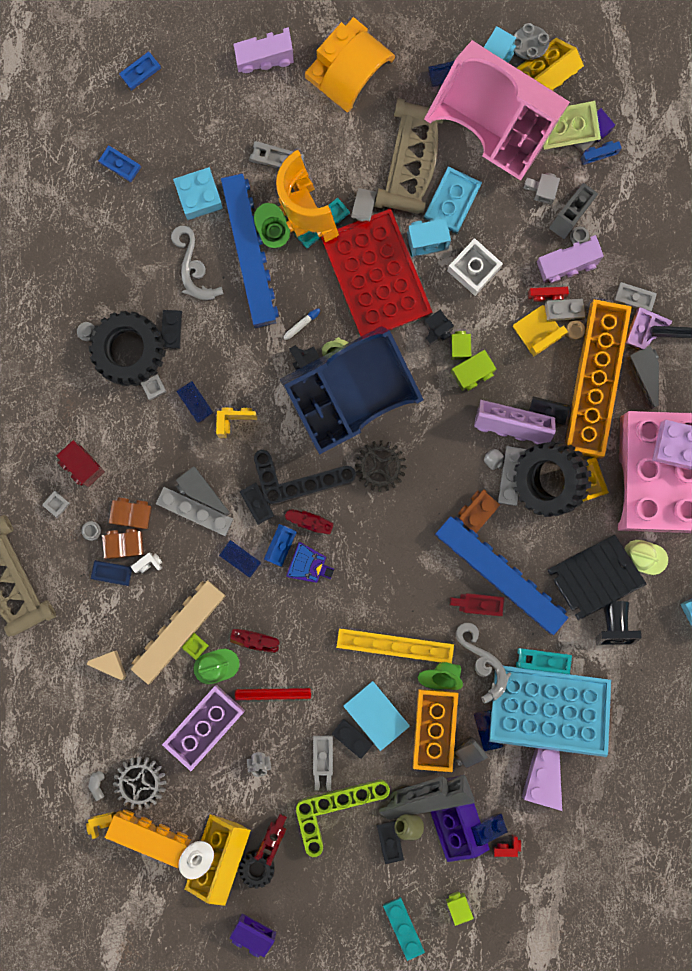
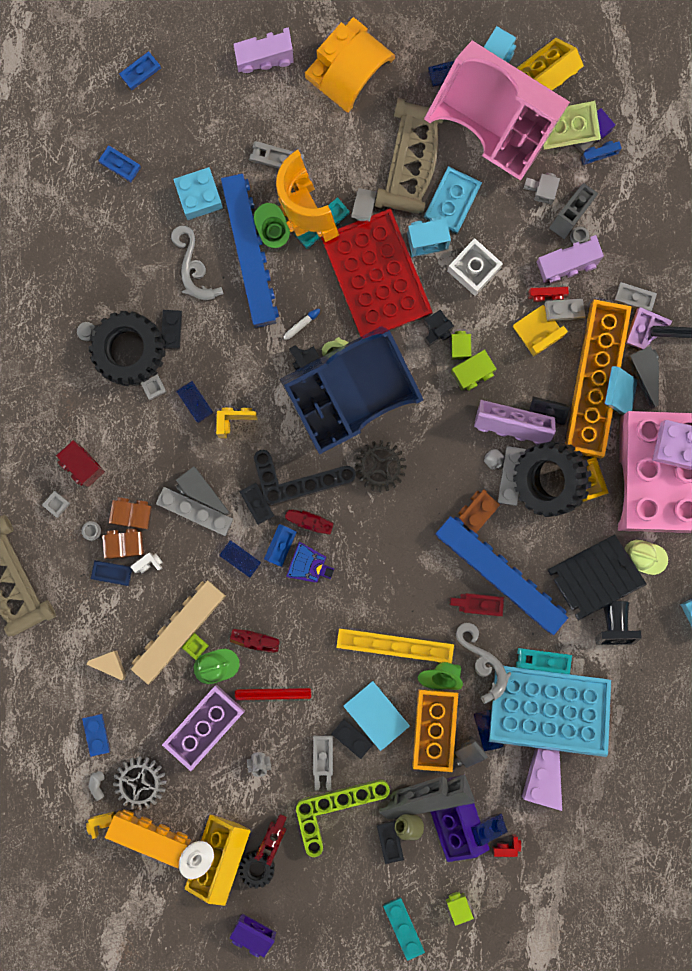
light grey dish [514,23,549,60] -> none
tan tile [566,320,585,340] -> none
none -> blue plate [82,714,110,757]
none -> medium azure tile [605,366,638,415]

